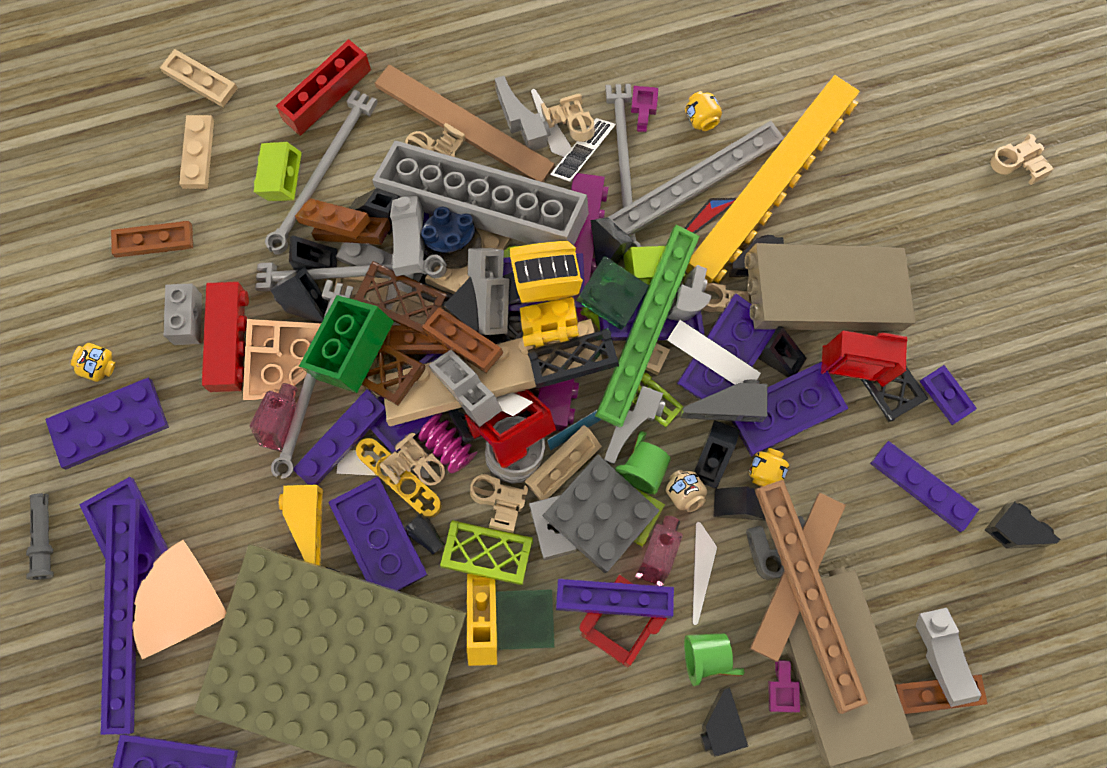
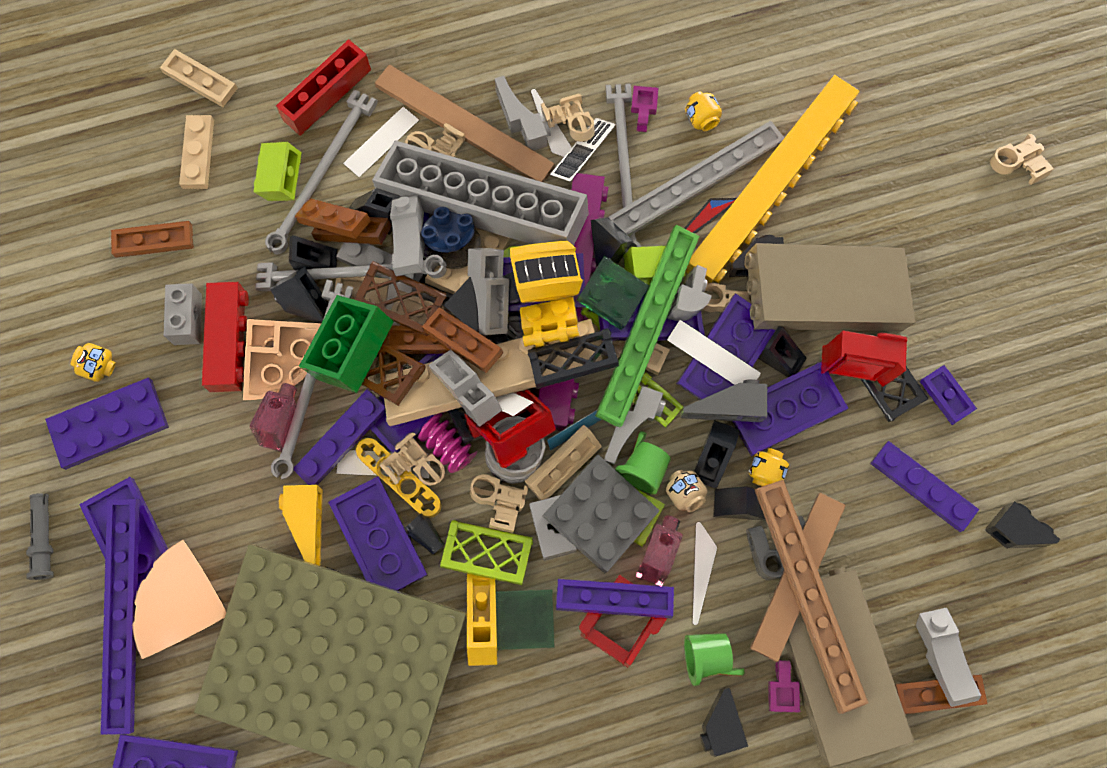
none -> white sticker [343,107,419,177]

